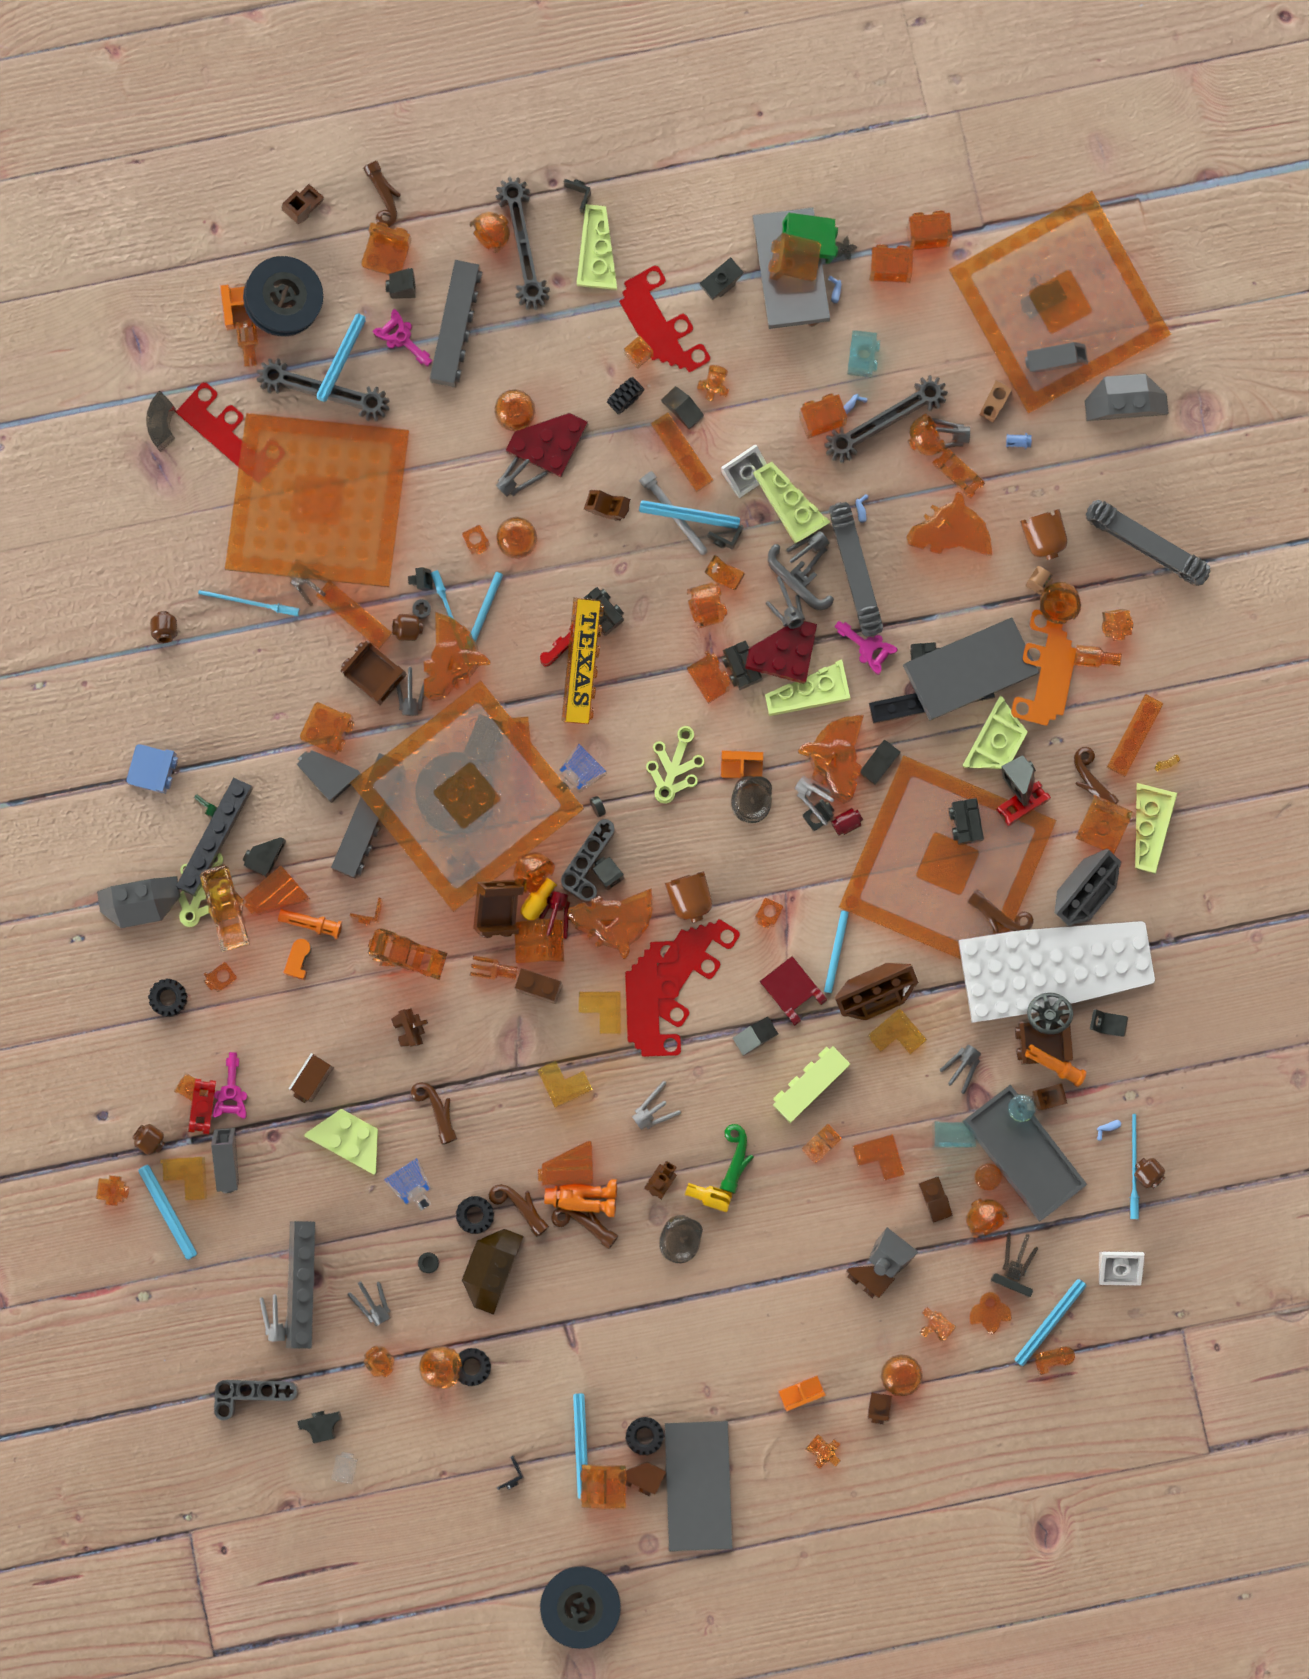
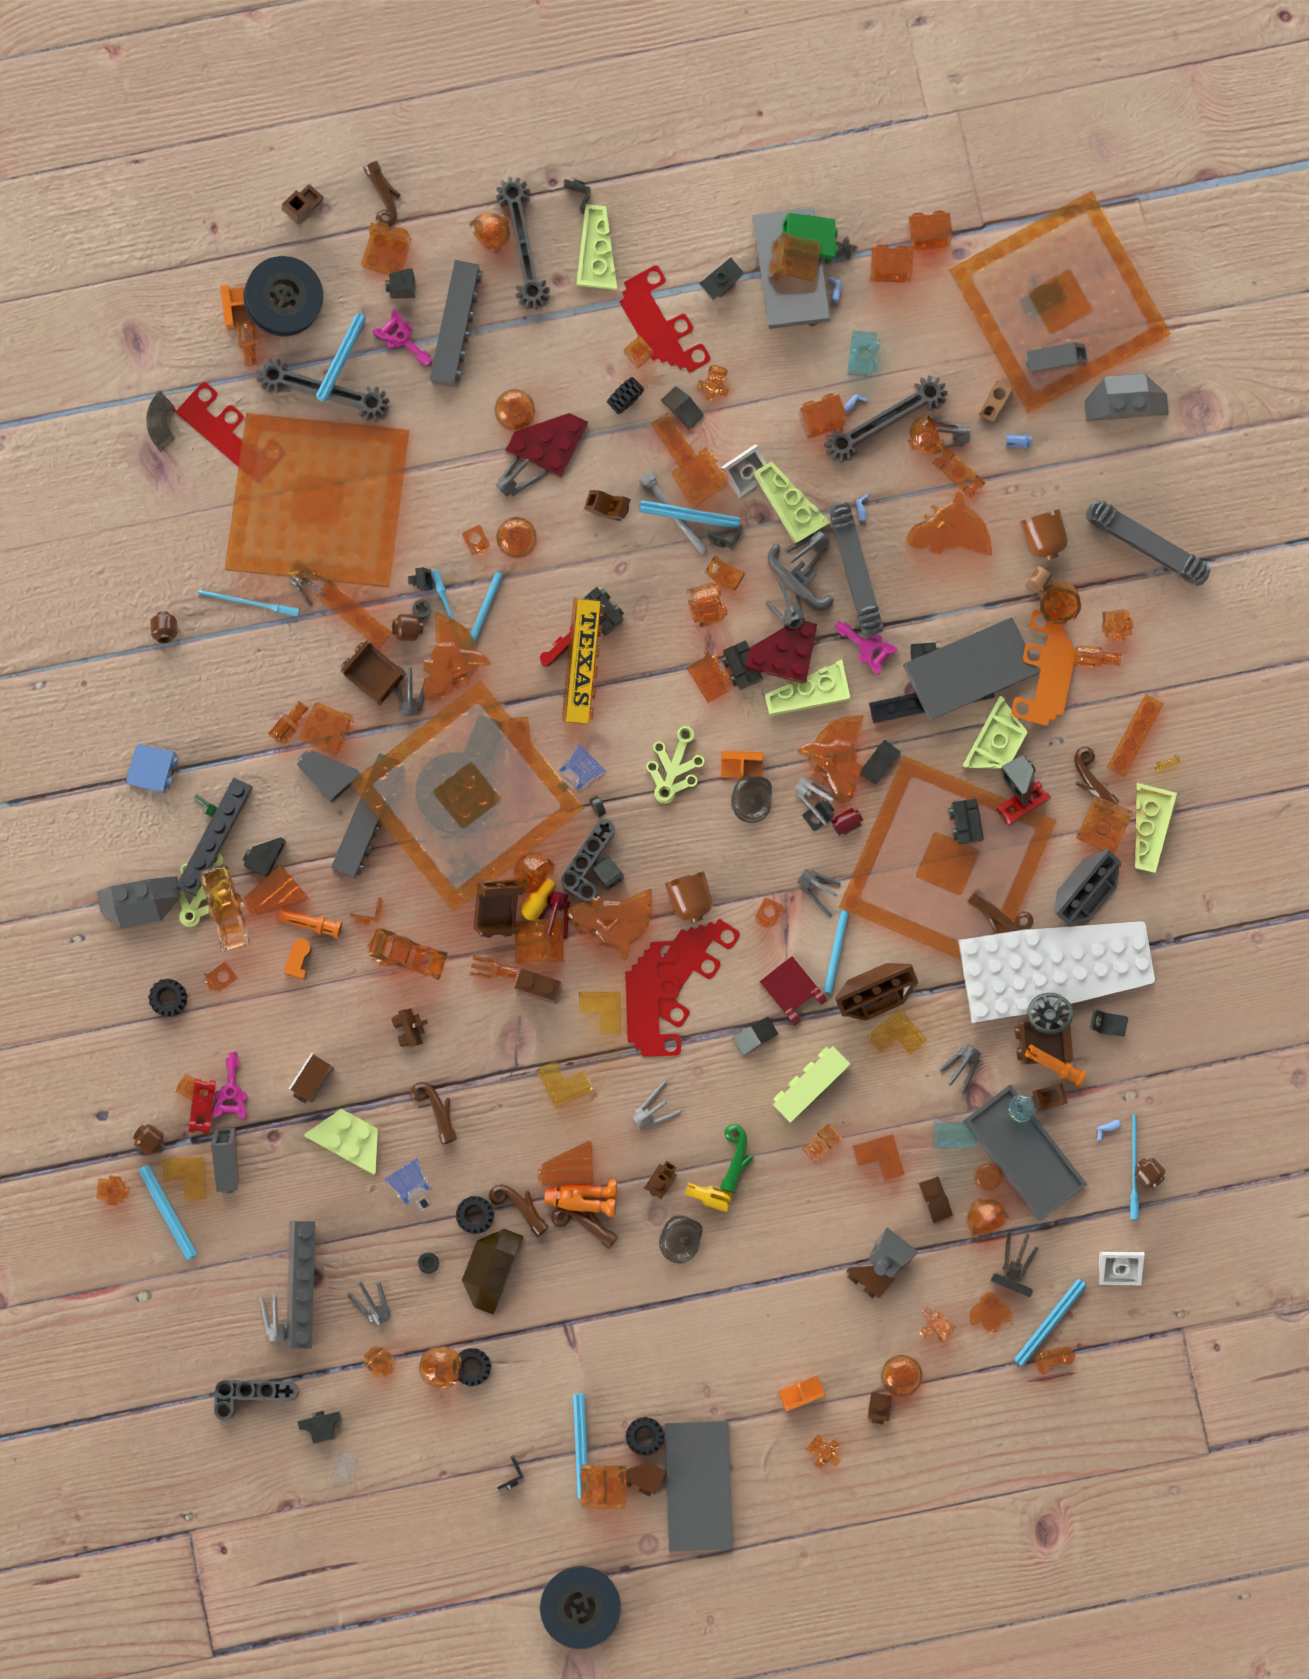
none -> clear orange arm [268,701,309,746]
none -> clear orange bracket [672,447,728,506]
none -> dark grey plant [797,869,841,917]

